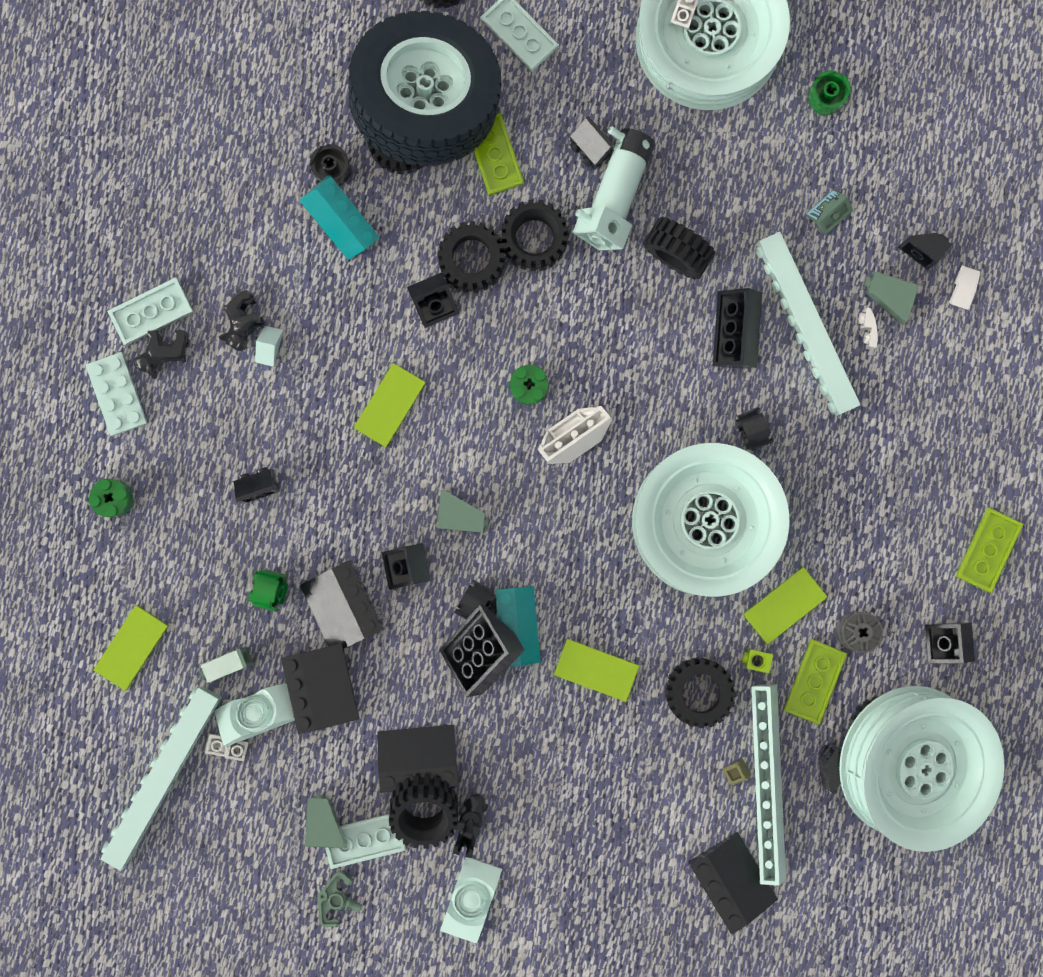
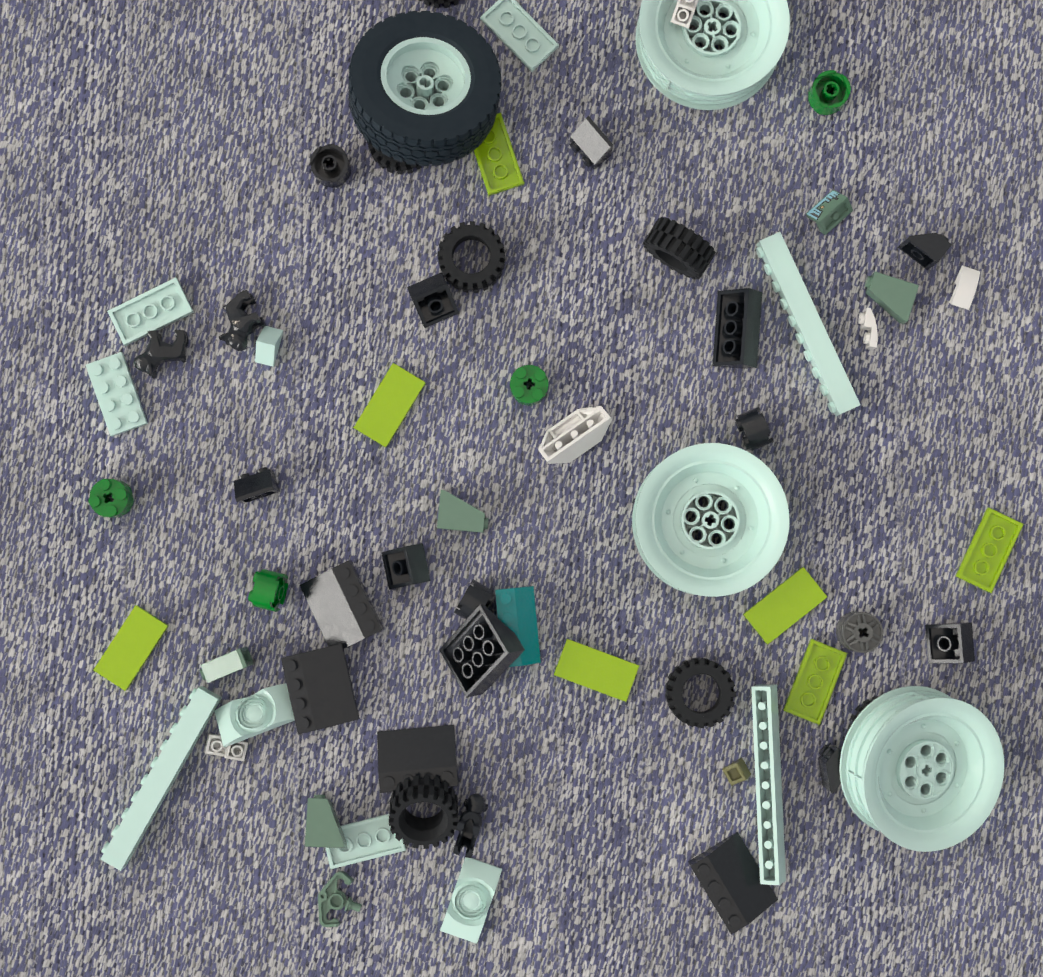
teal slope [299,176,380,260] -> none
black tyre [501,199,568,271] -> none
light aqua piece [572,126,655,251] -> none
lime brick [742,648,773,674] -> none

